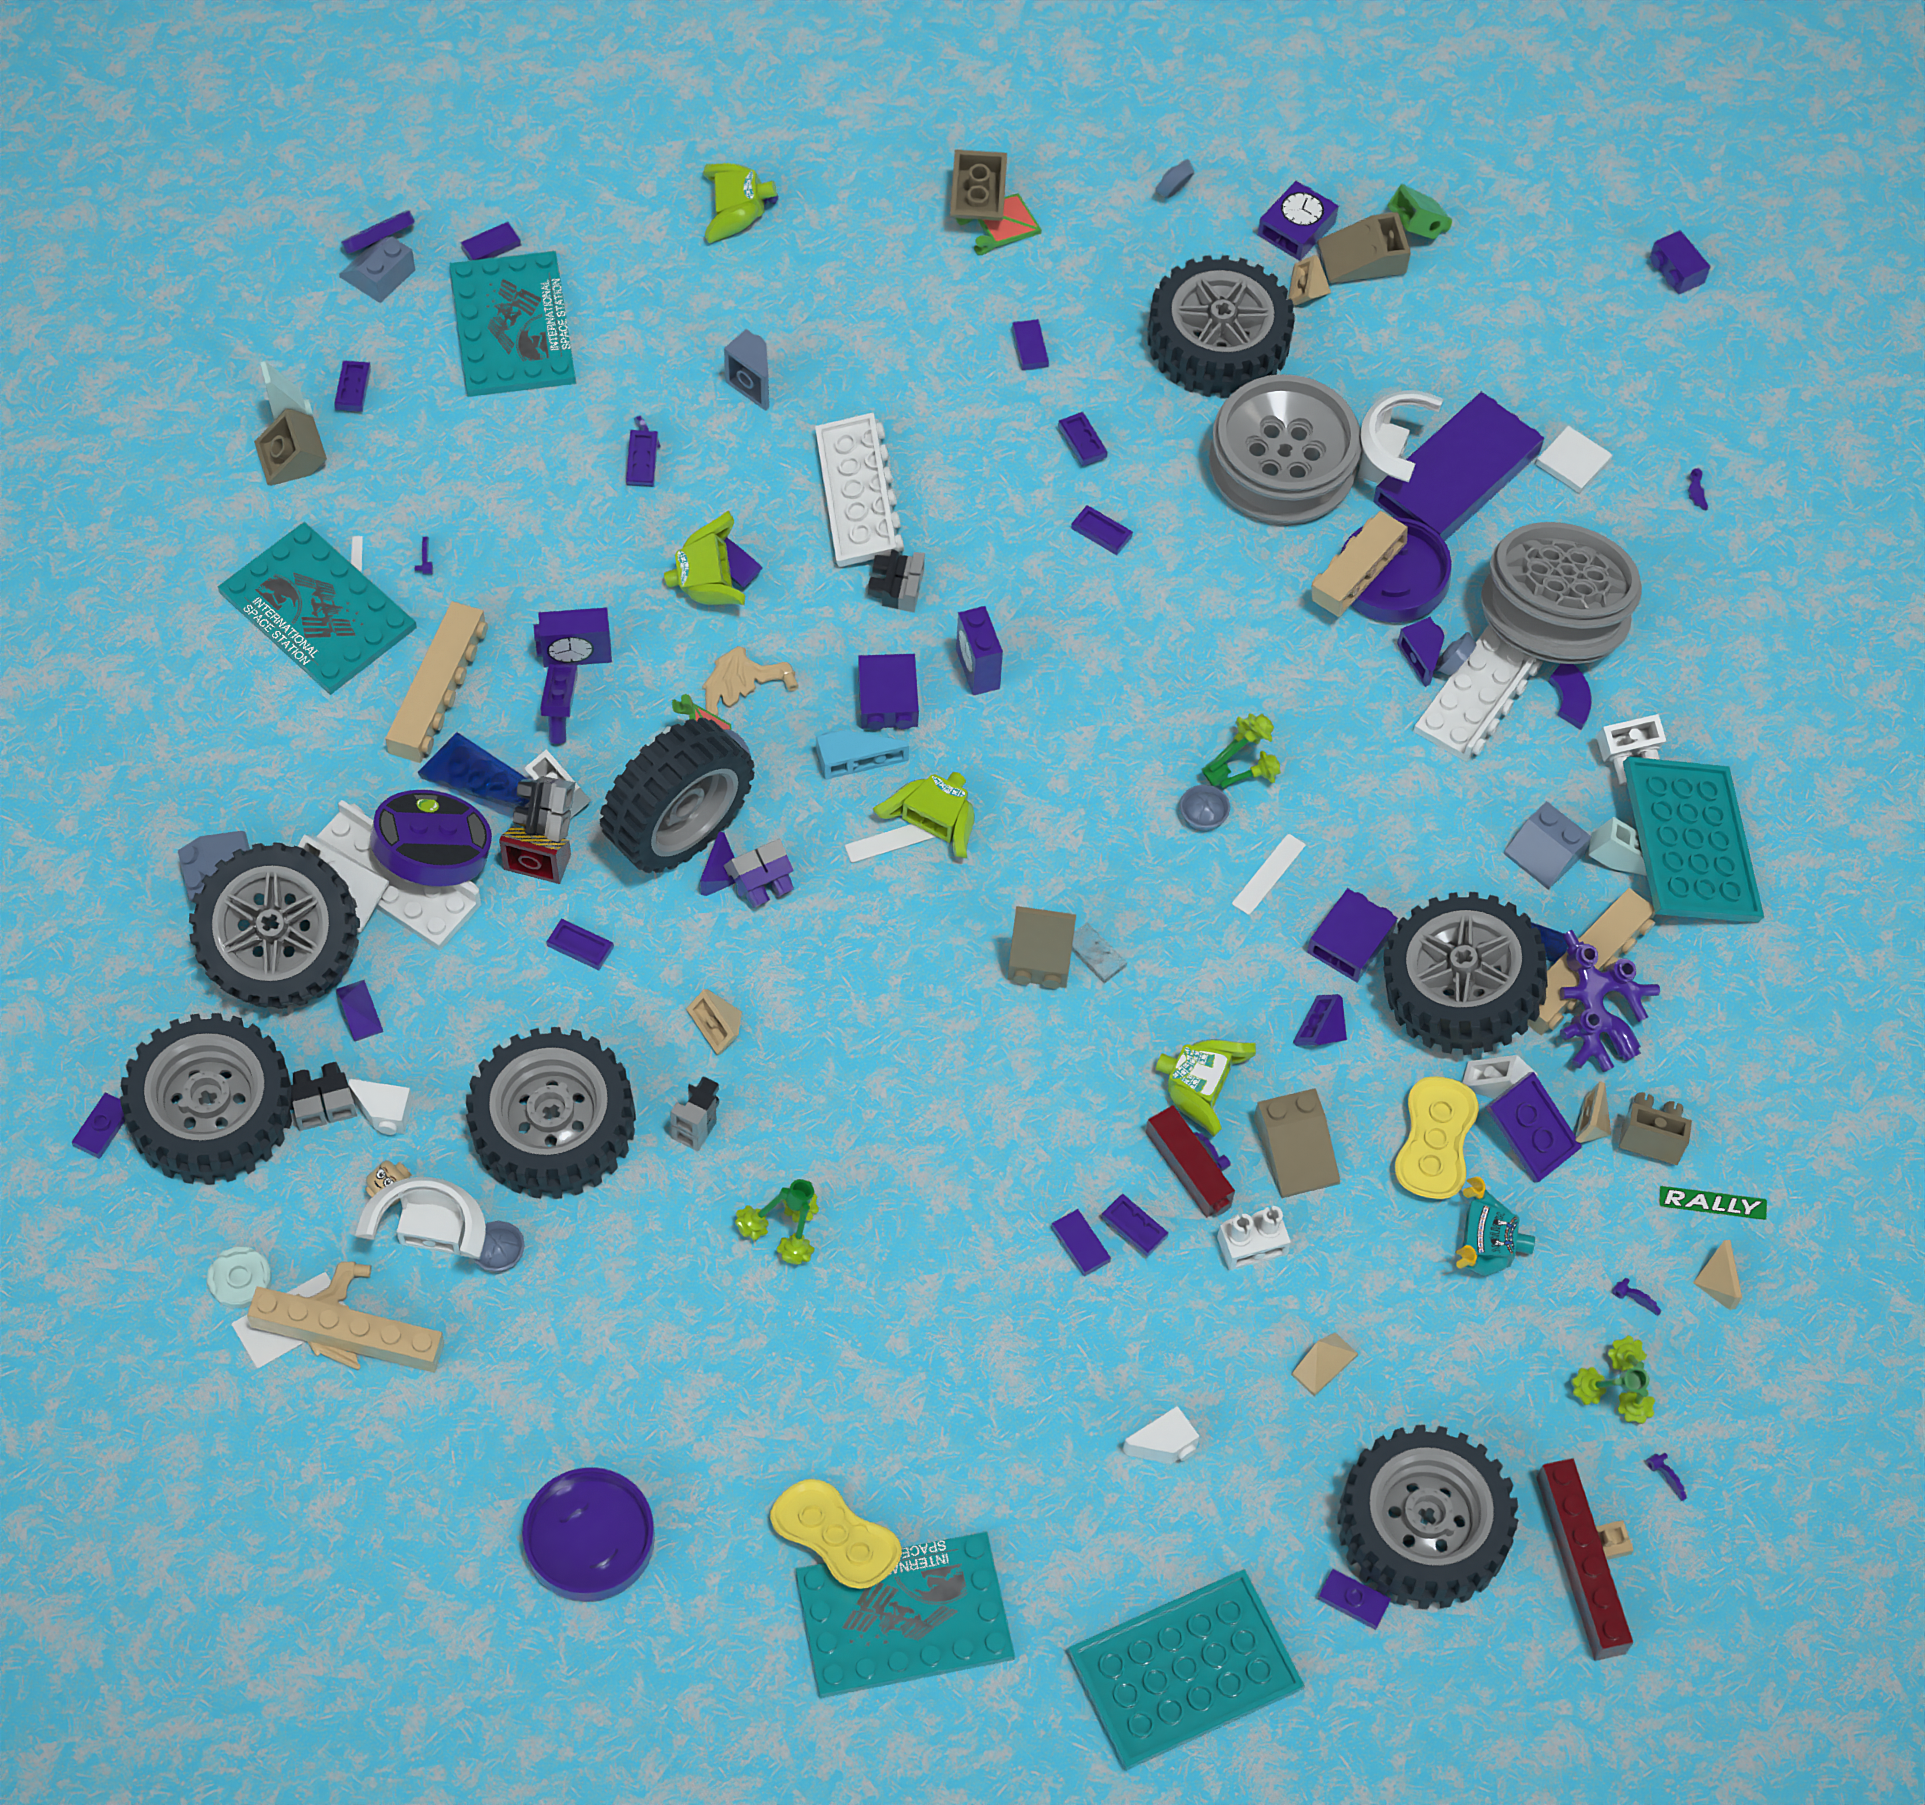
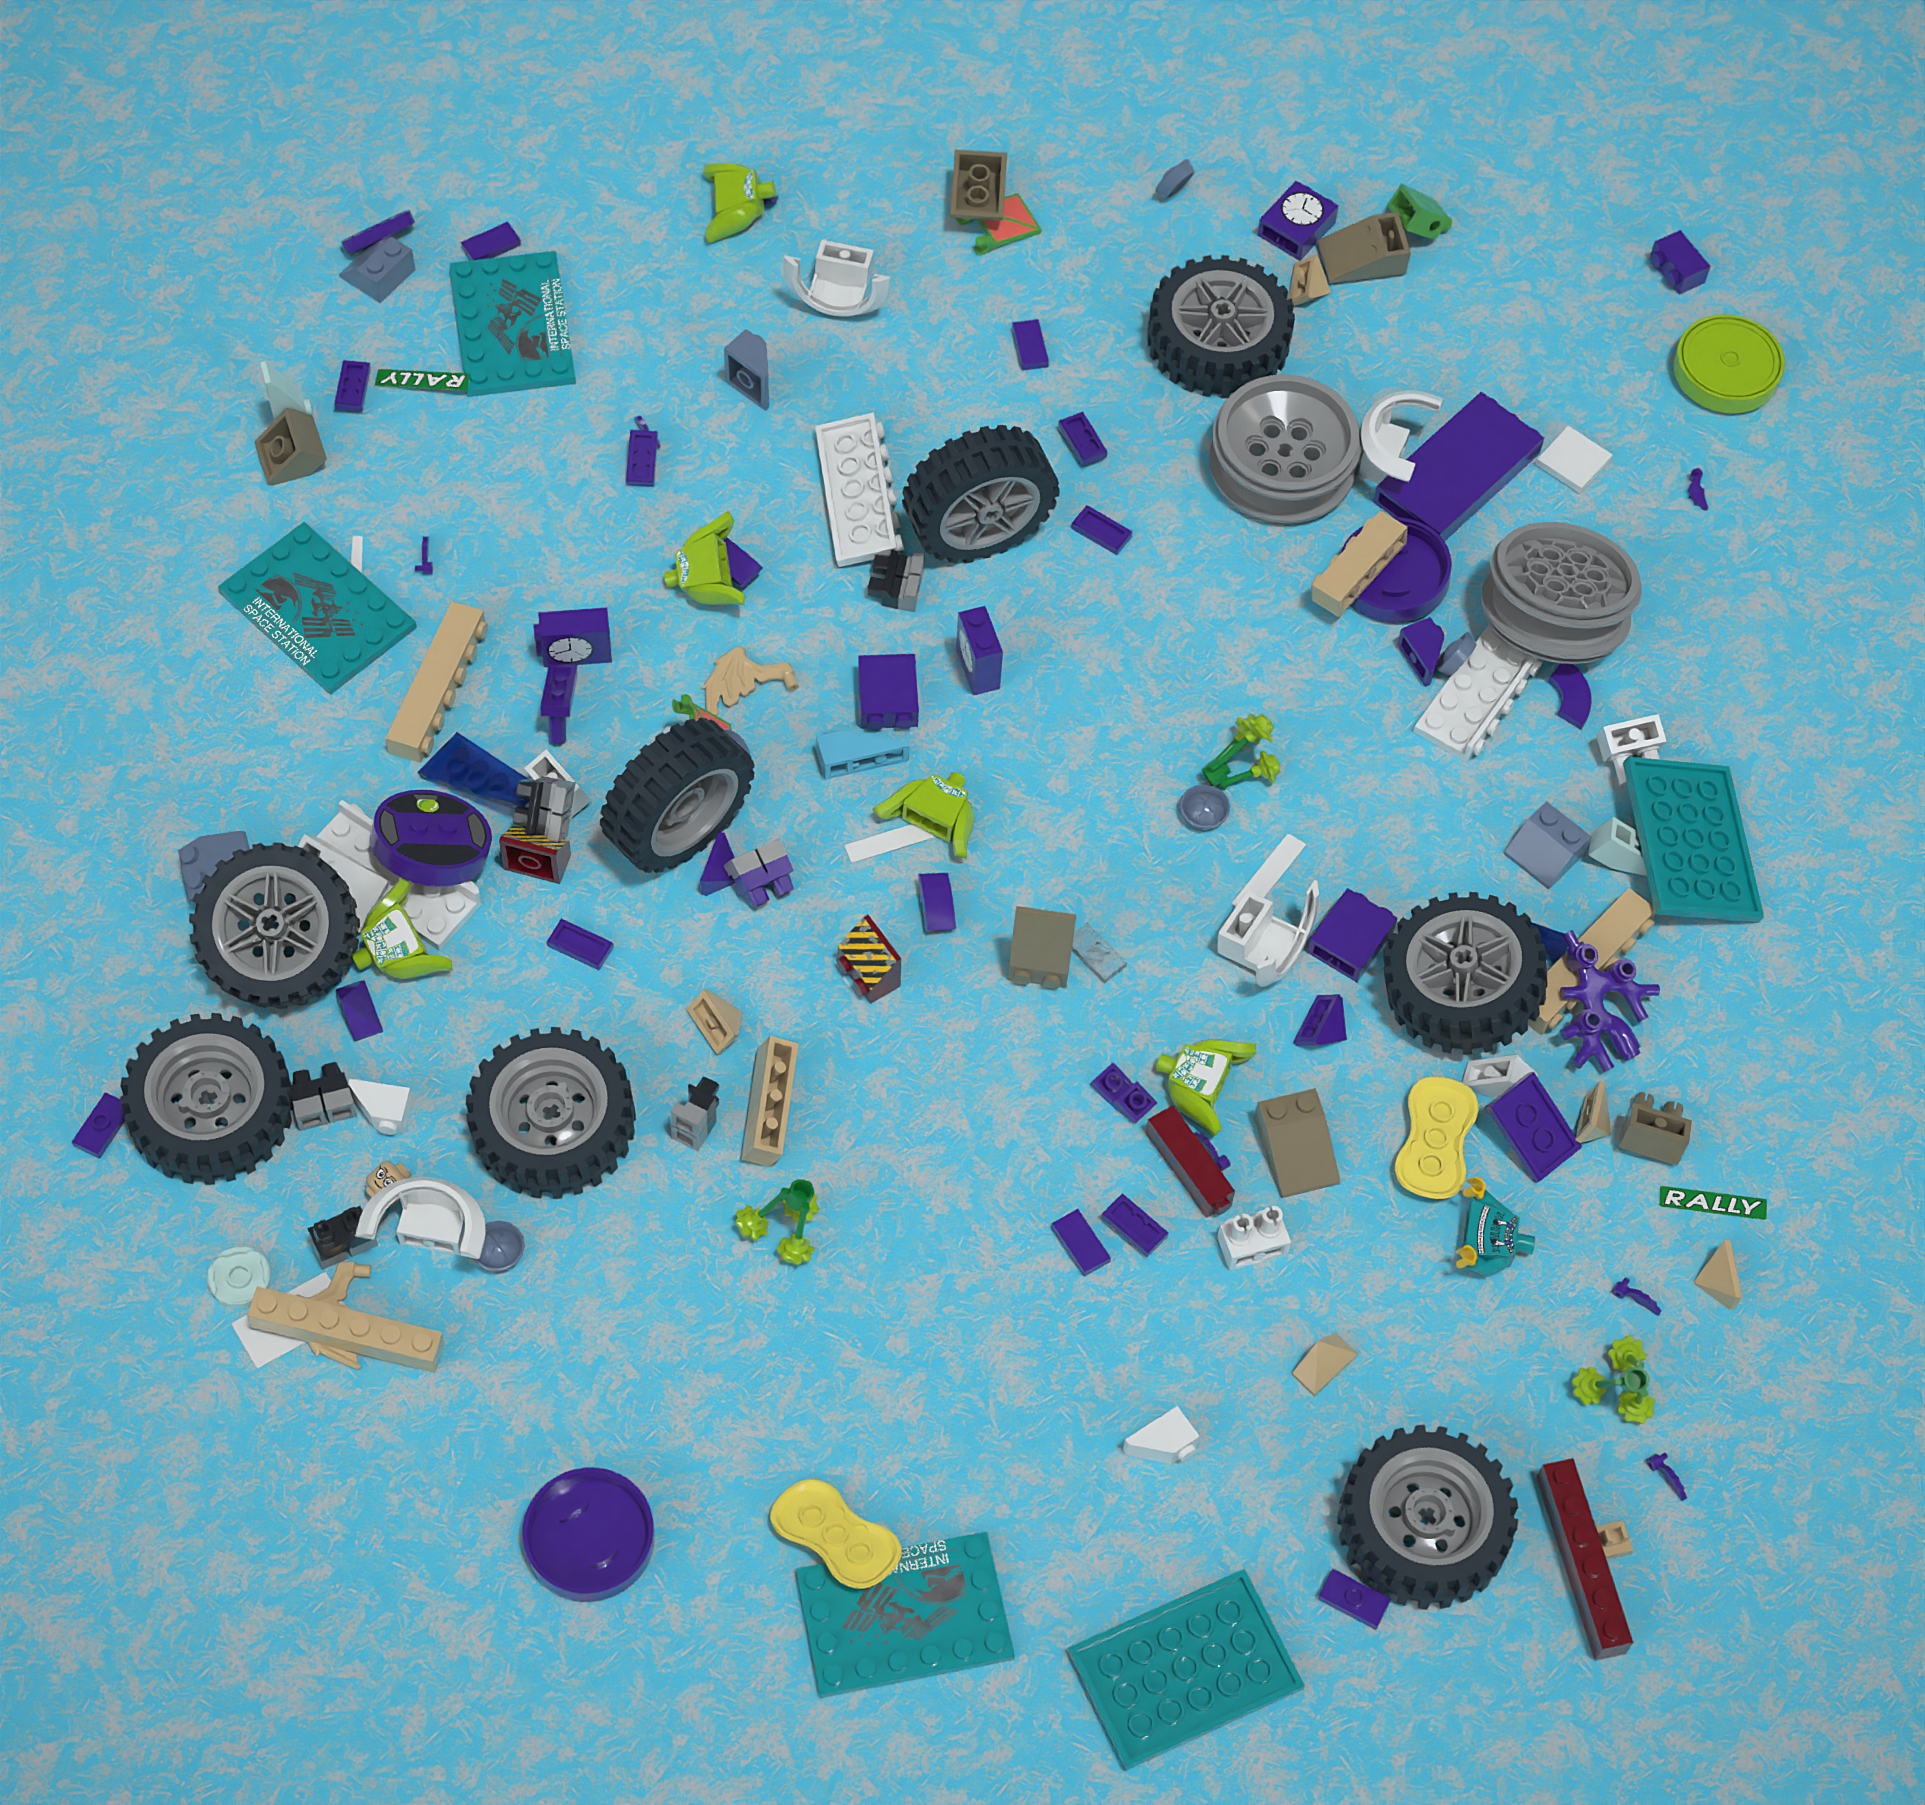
none -> black hips [307,1206,378,1270]
none -> lime torso [352,878,453,979]
none -> sticker [375,369,470,390]
none -> tan brick [741,1036,799,1167]
none -> white piece [783,240,890,316]
none -> slope [836,914,902,1004]
none -> black wheel [902,425,1060,563]
none -> dark purple slope [918,873,956,932]
none -> dark purple slope [1090,1062,1157,1124]
none -> white piece [1218,880,1319,987]
none -> lime brick [1673,314,1785,413]

